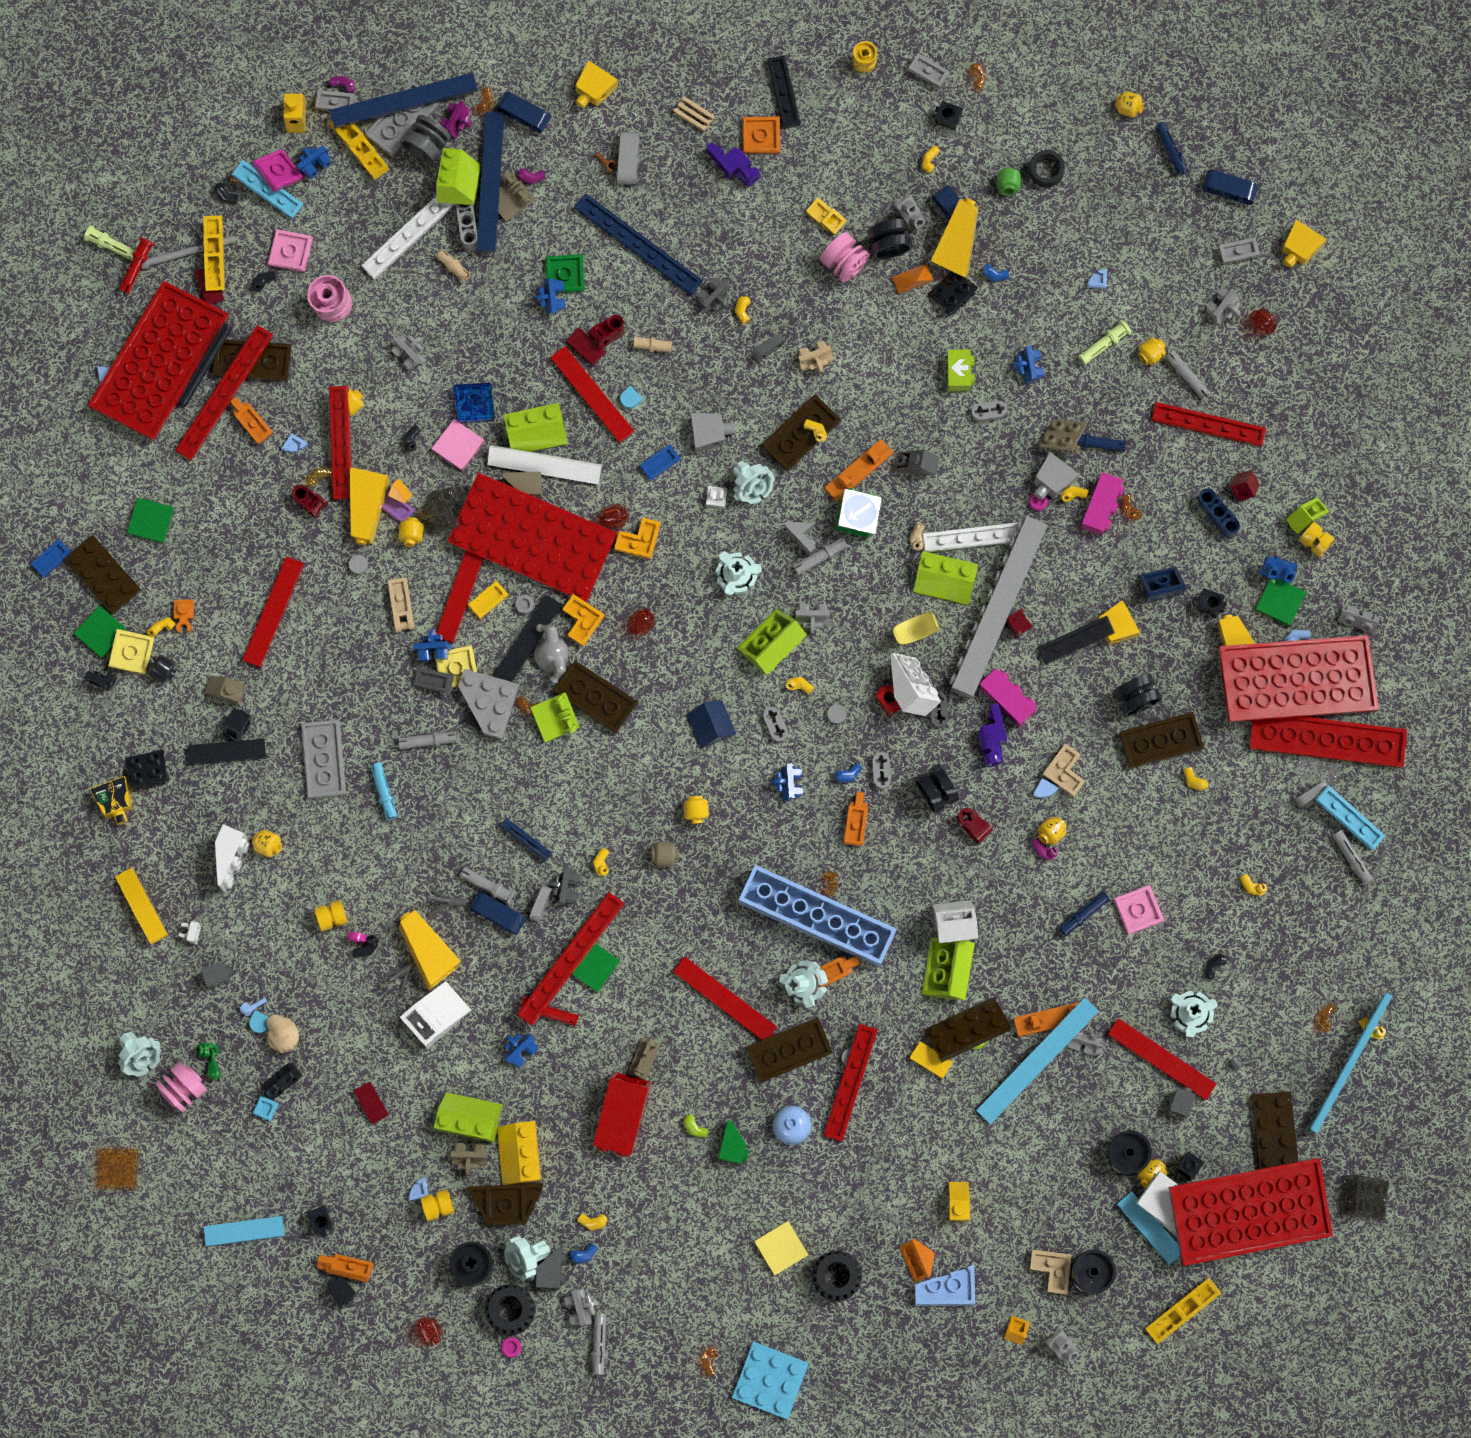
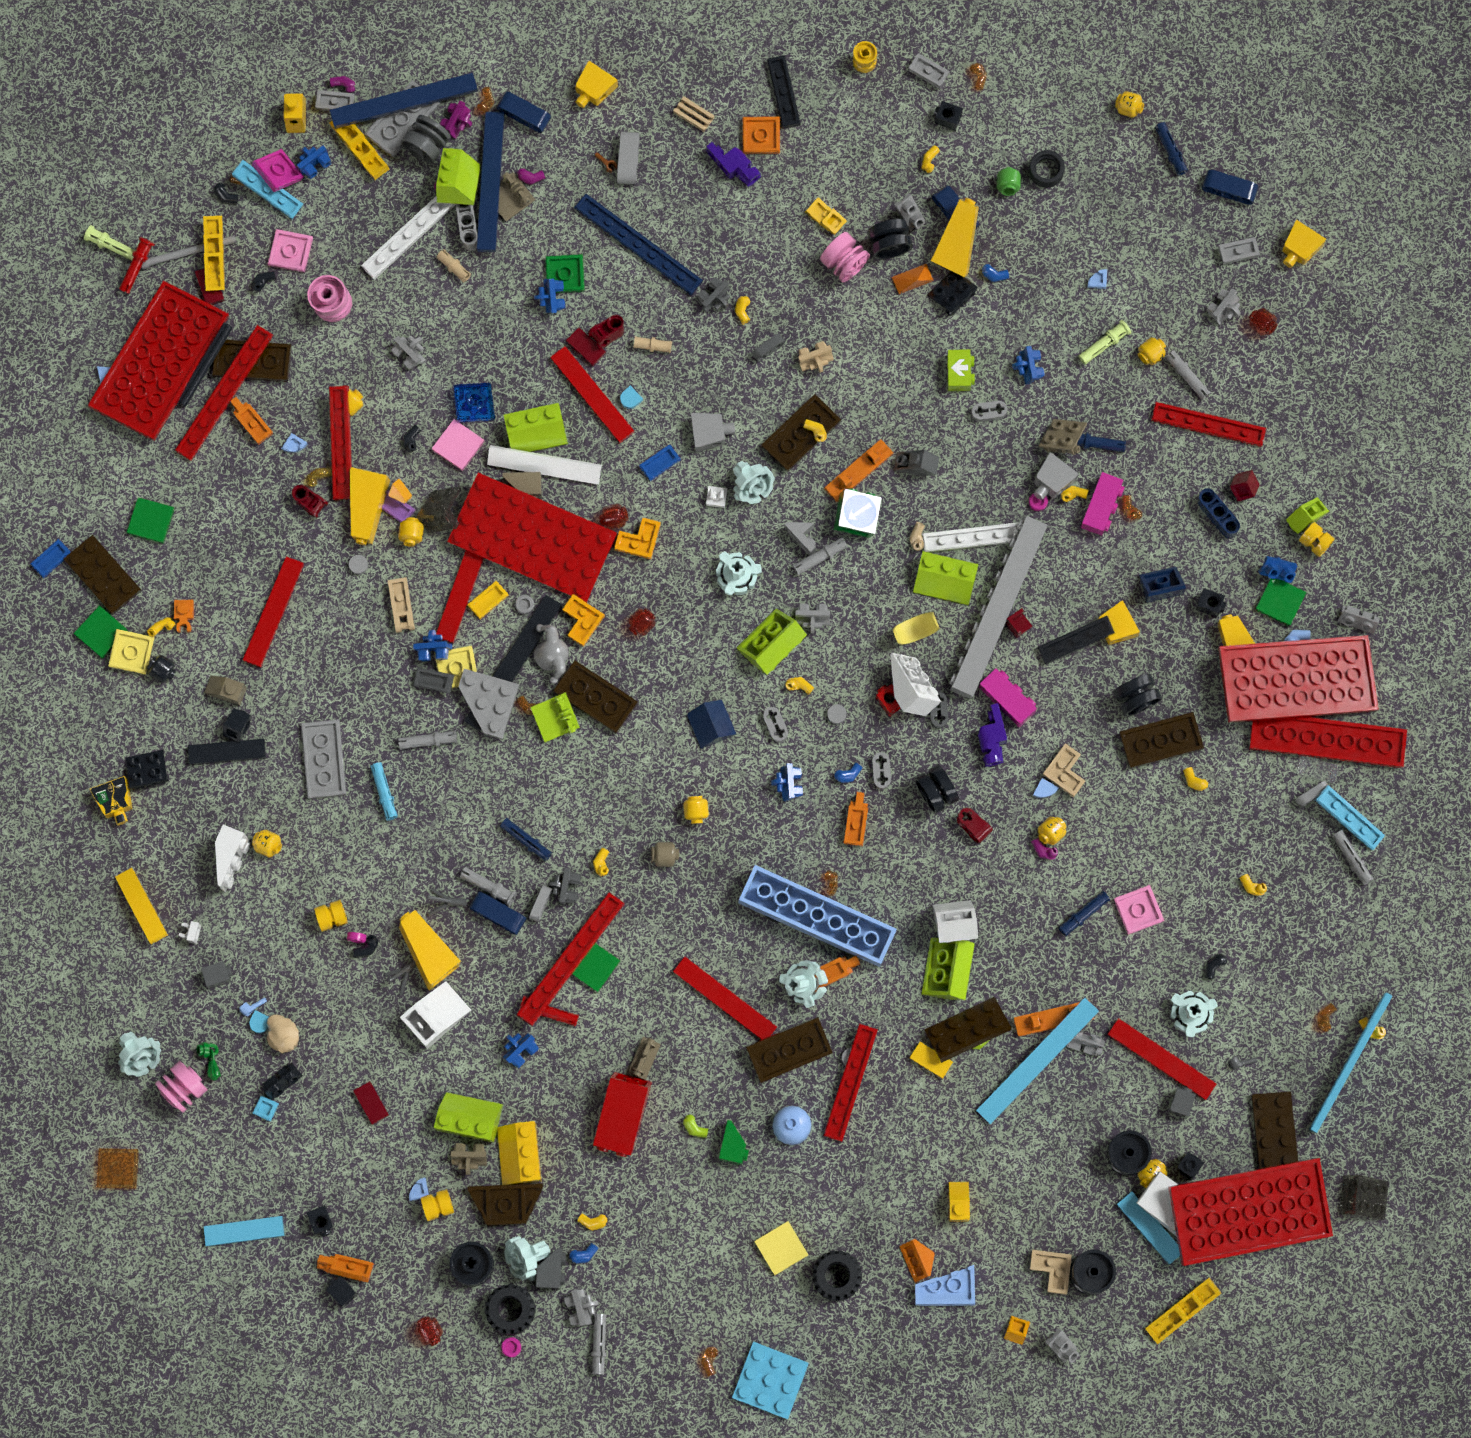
black bracket [84,669,117,691] -> none

